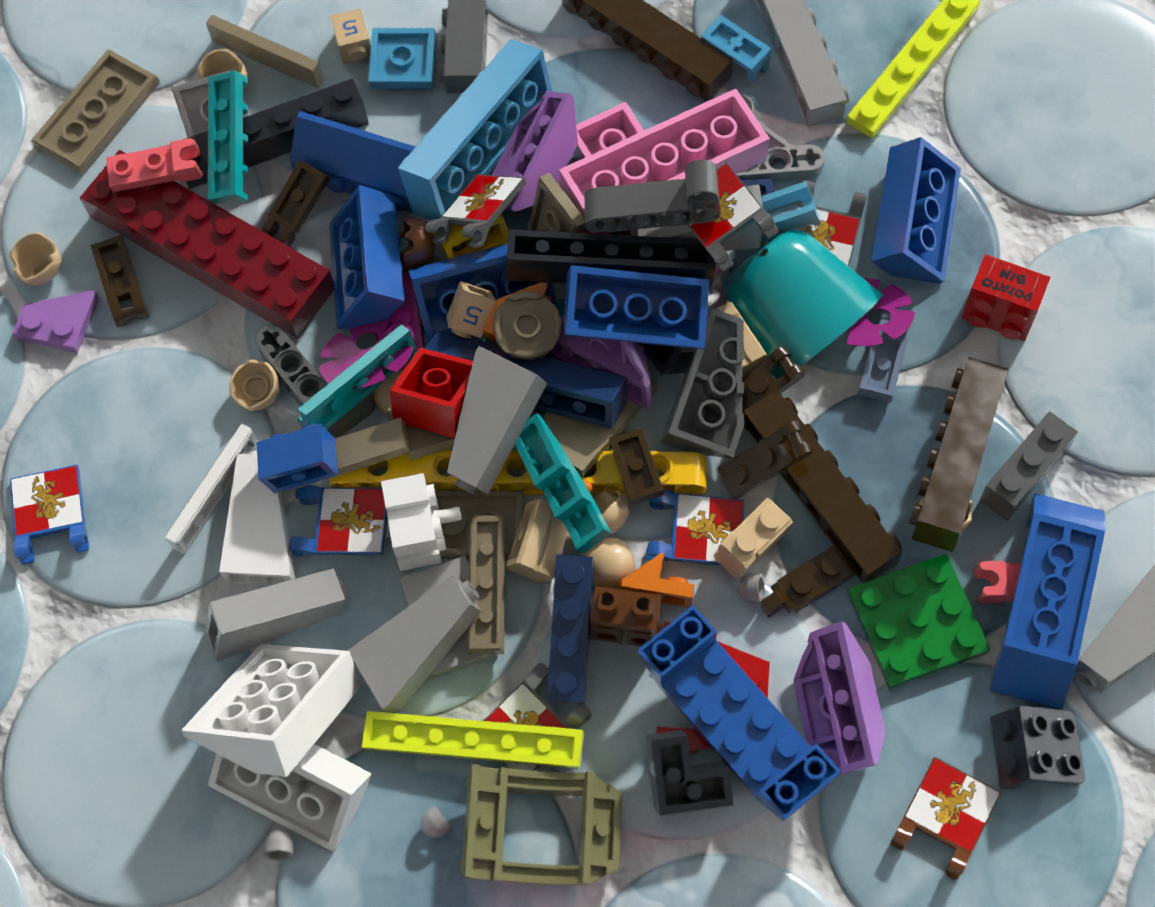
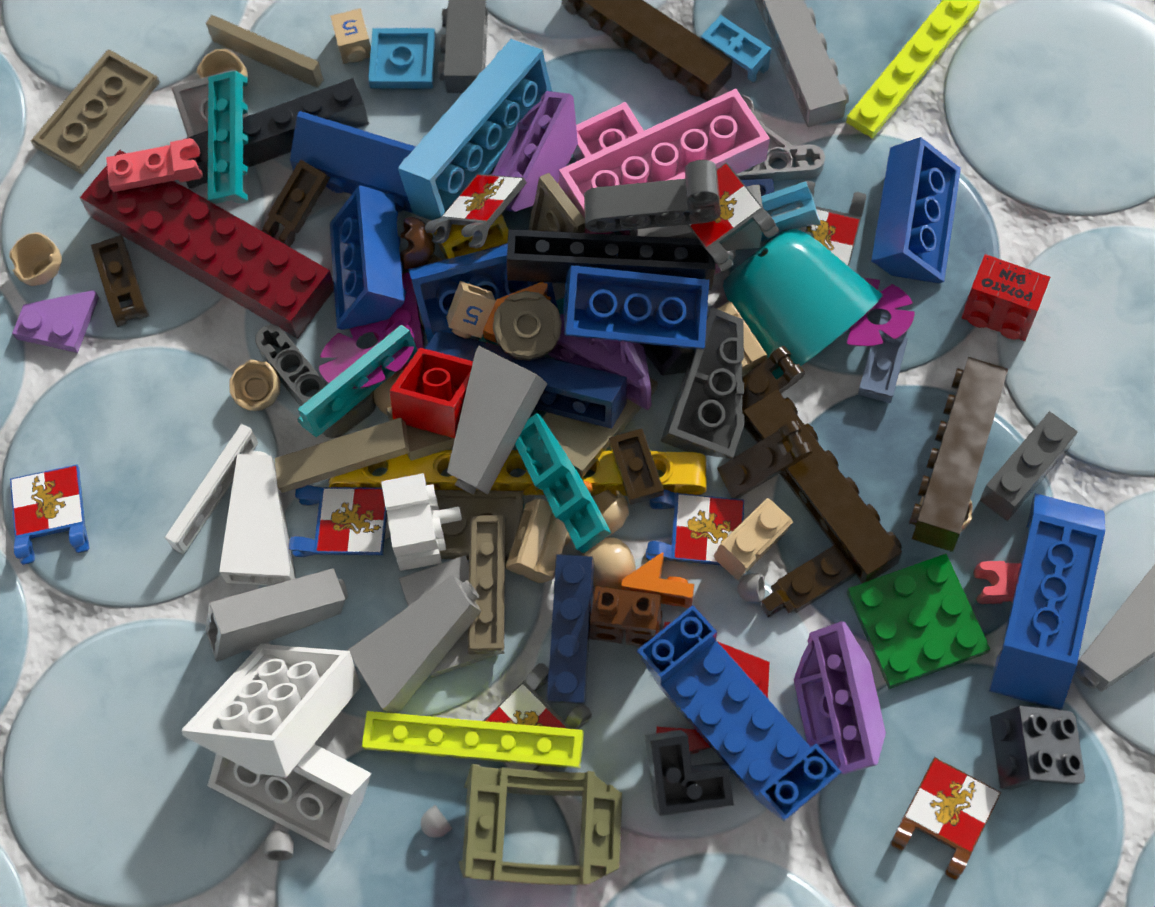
blue brick [256,424,338,494] -> none

